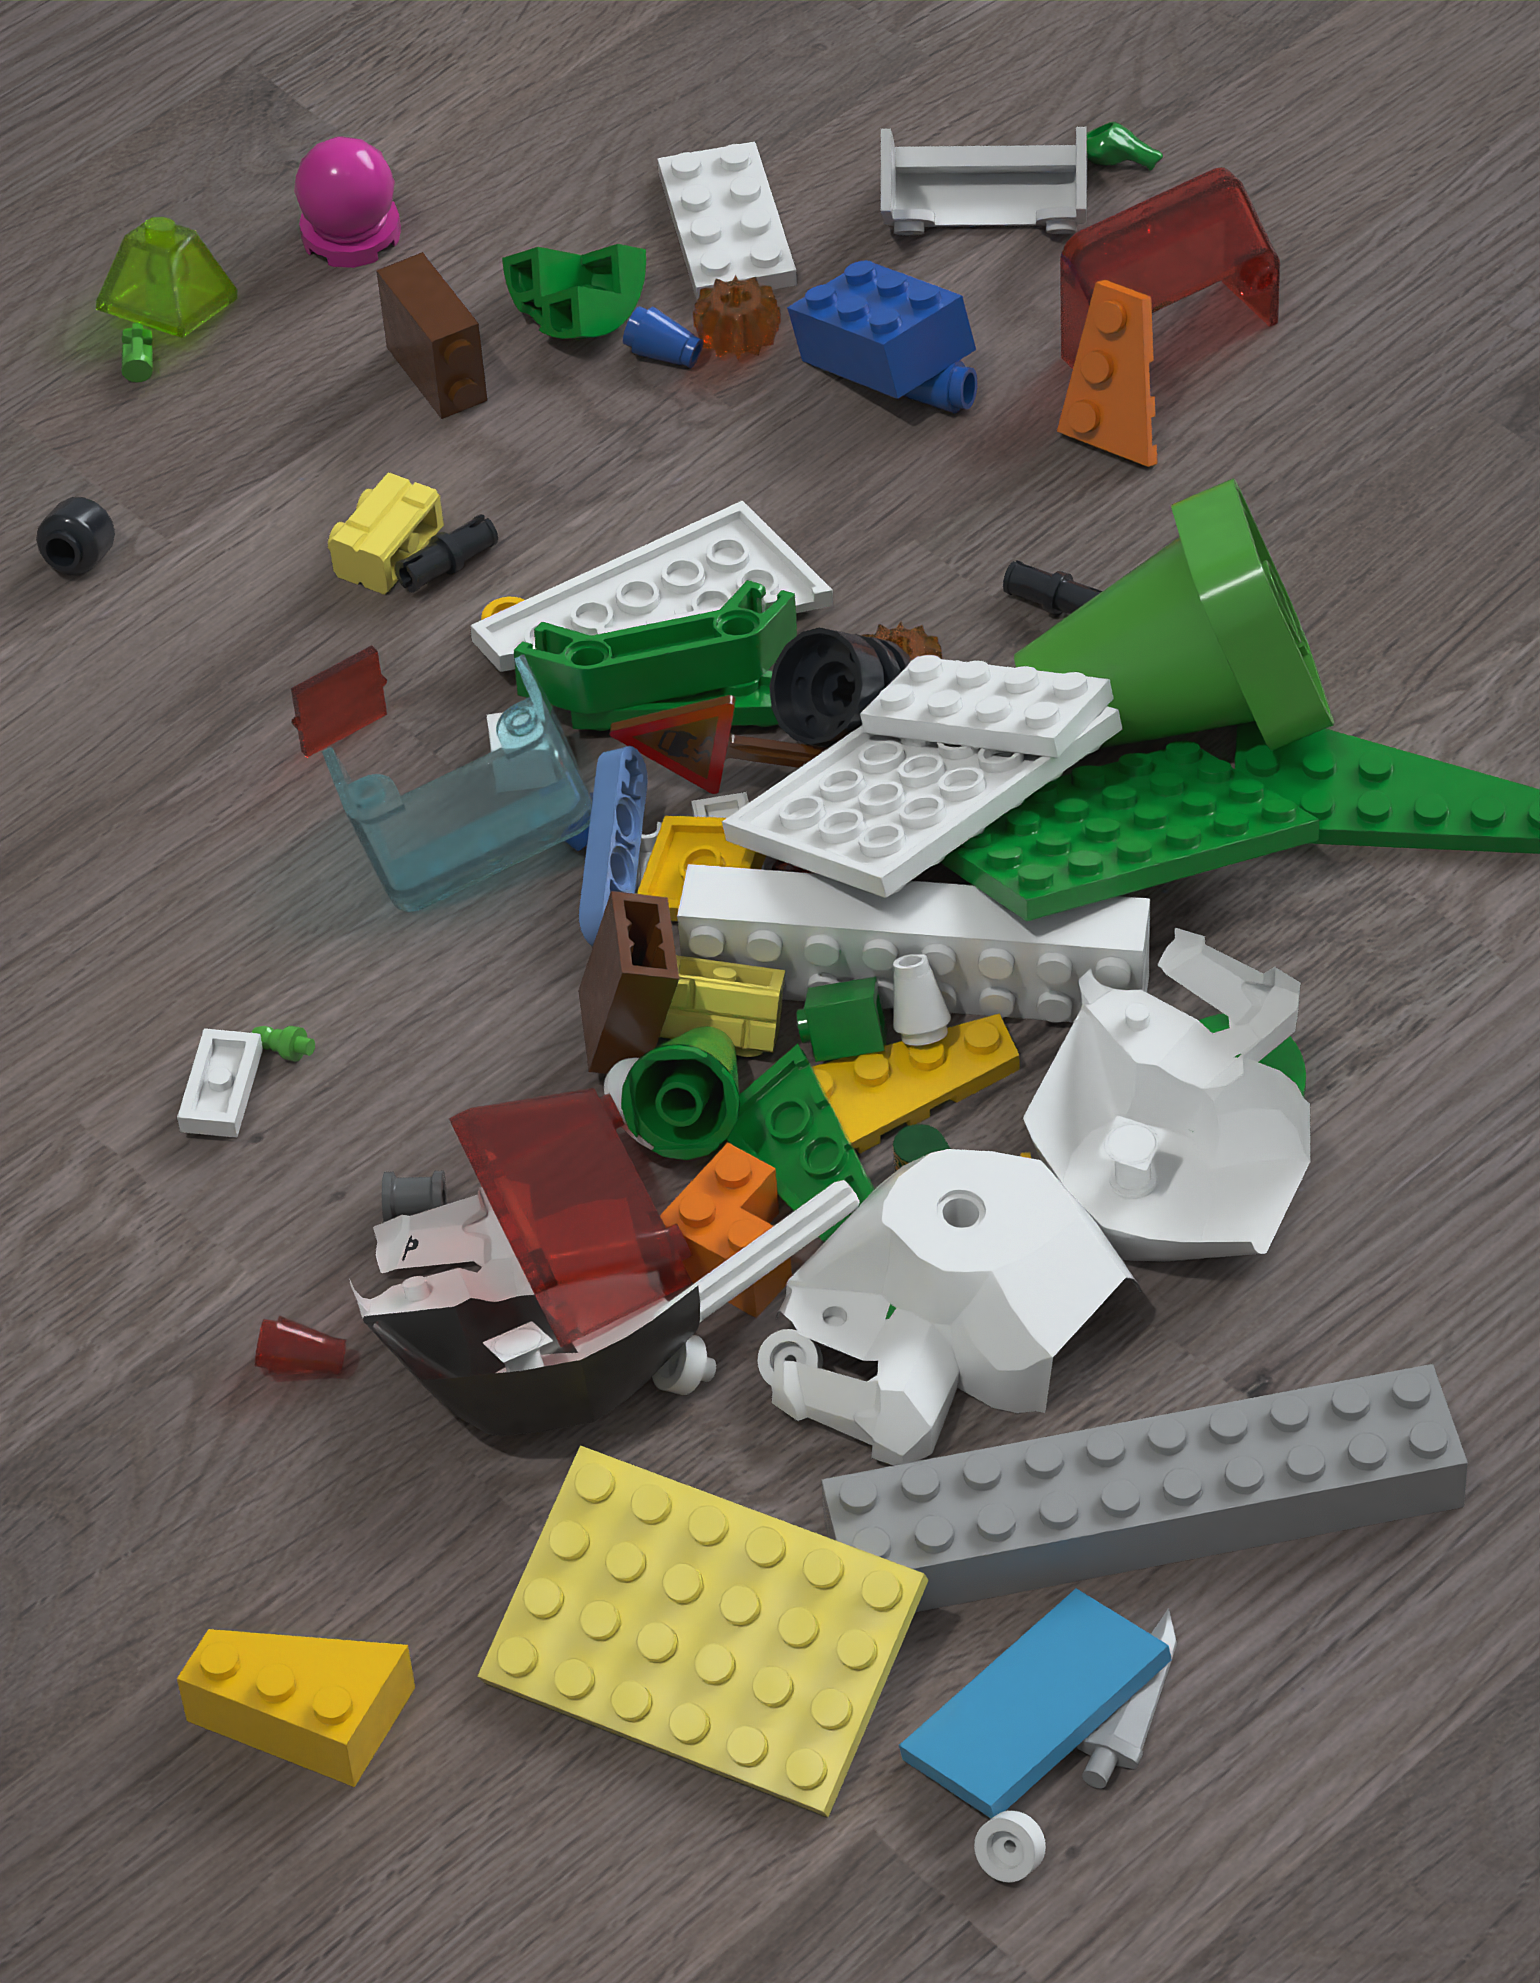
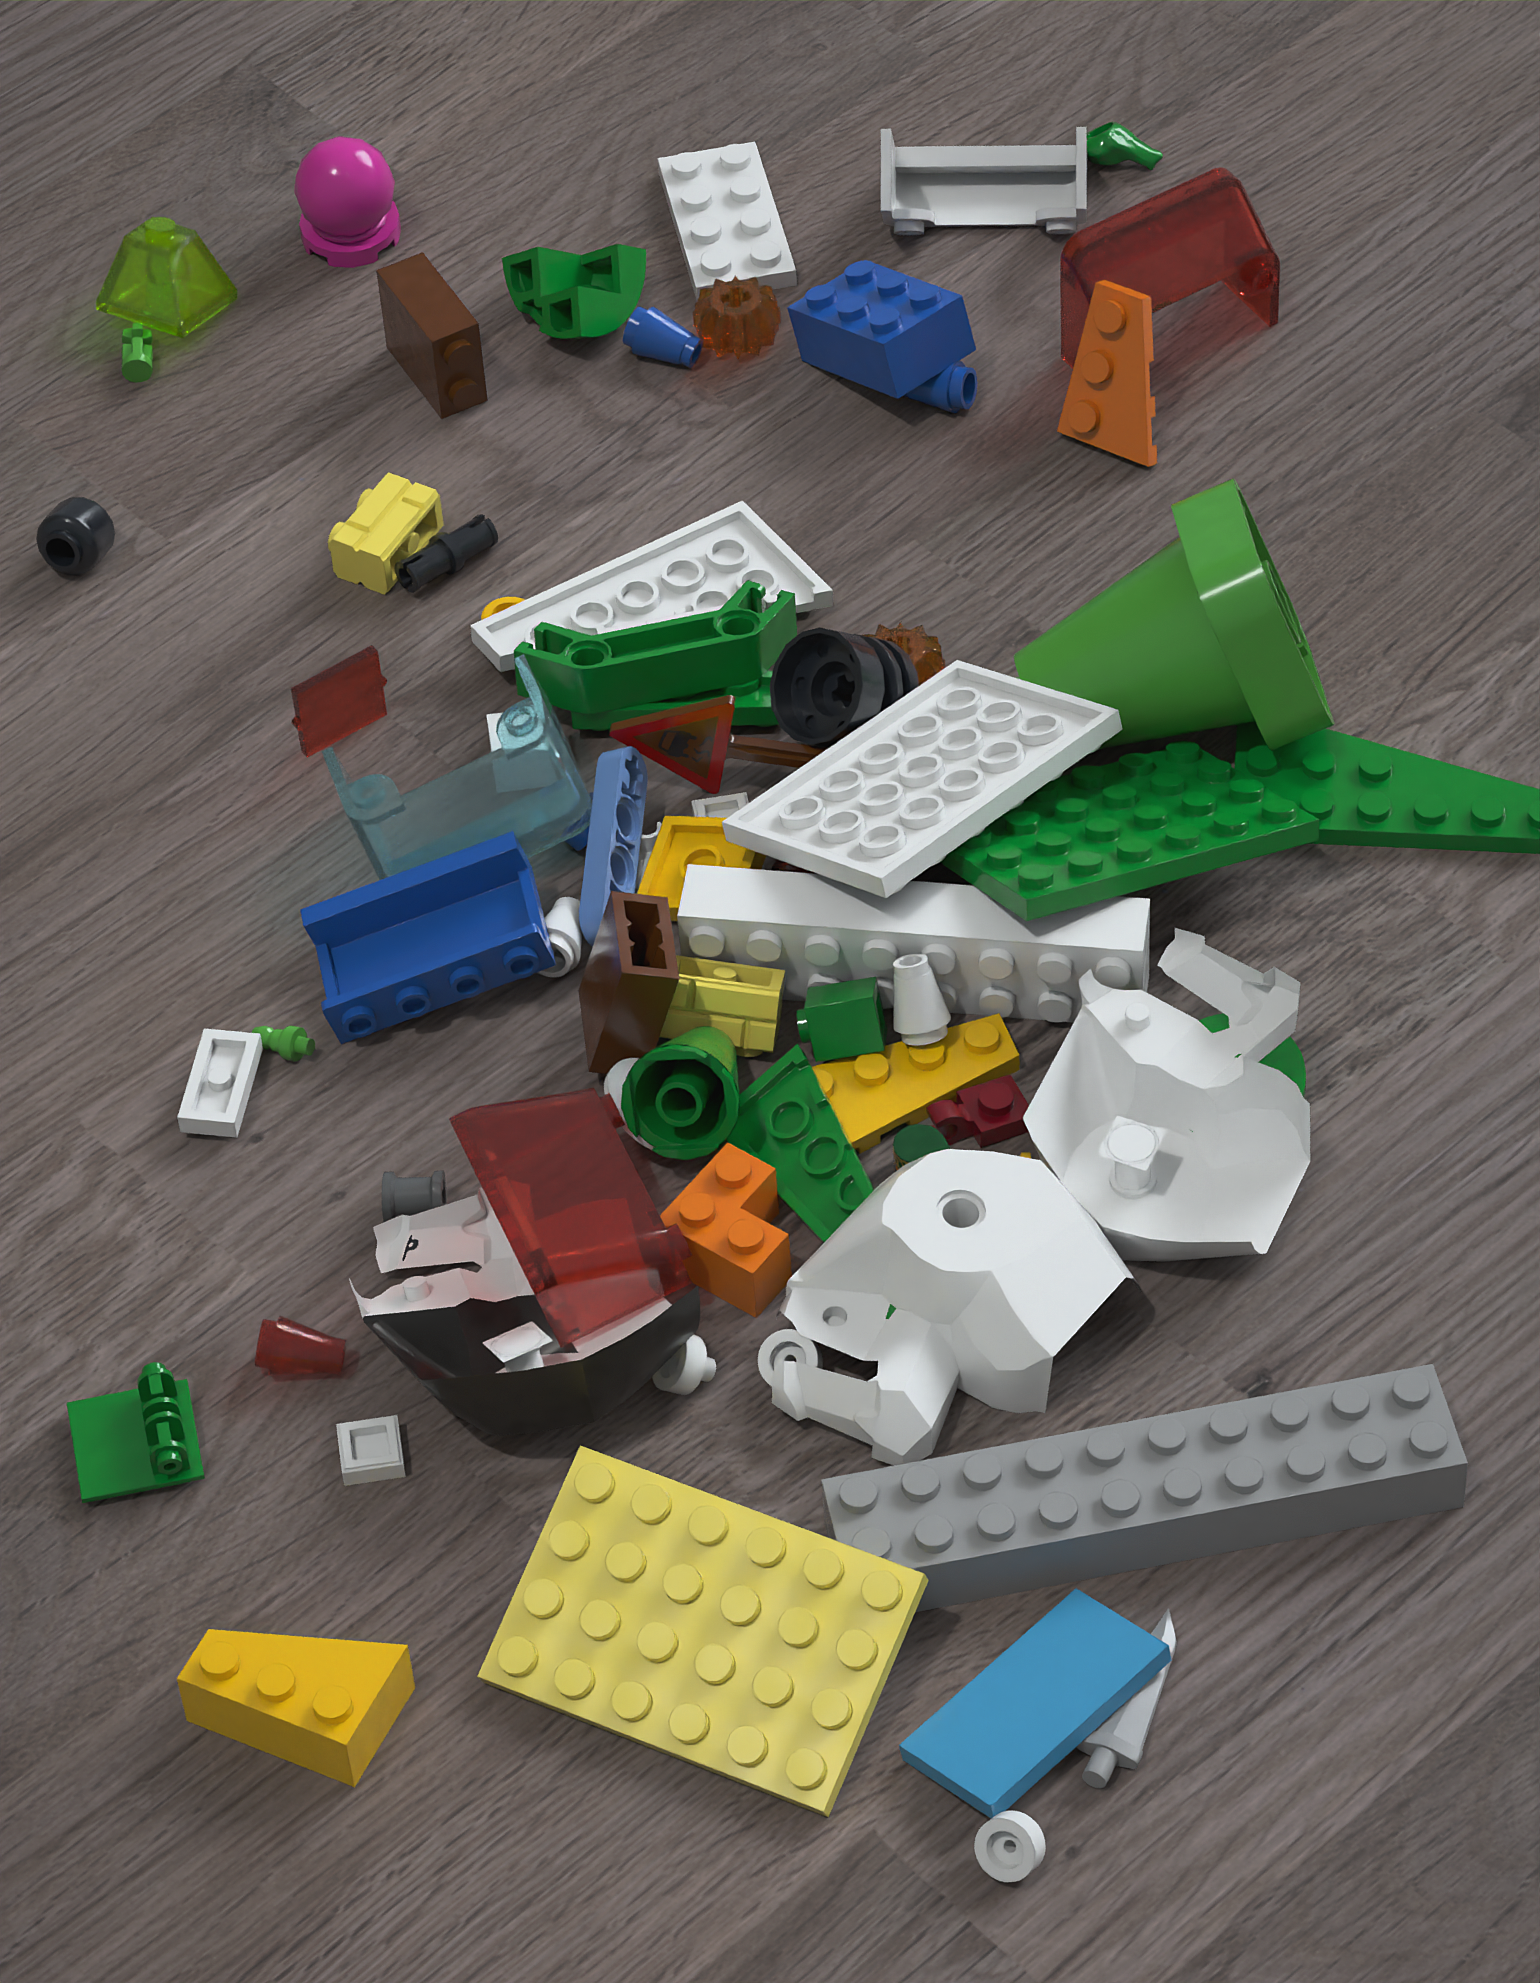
white axle [652,1180,860,1323] -> none
white plate [860,655,1114,758] -> none
black pin [1003,560,1102,615] -> none
none -> green hinge [67,1362,205,1503]
none -> blue panel [300,831,556,1044]
none -> white tile [336,1415,406,1486]
none -> white cone [538,897,583,977]
none -> dark red plate [926,1074,1029,1148]

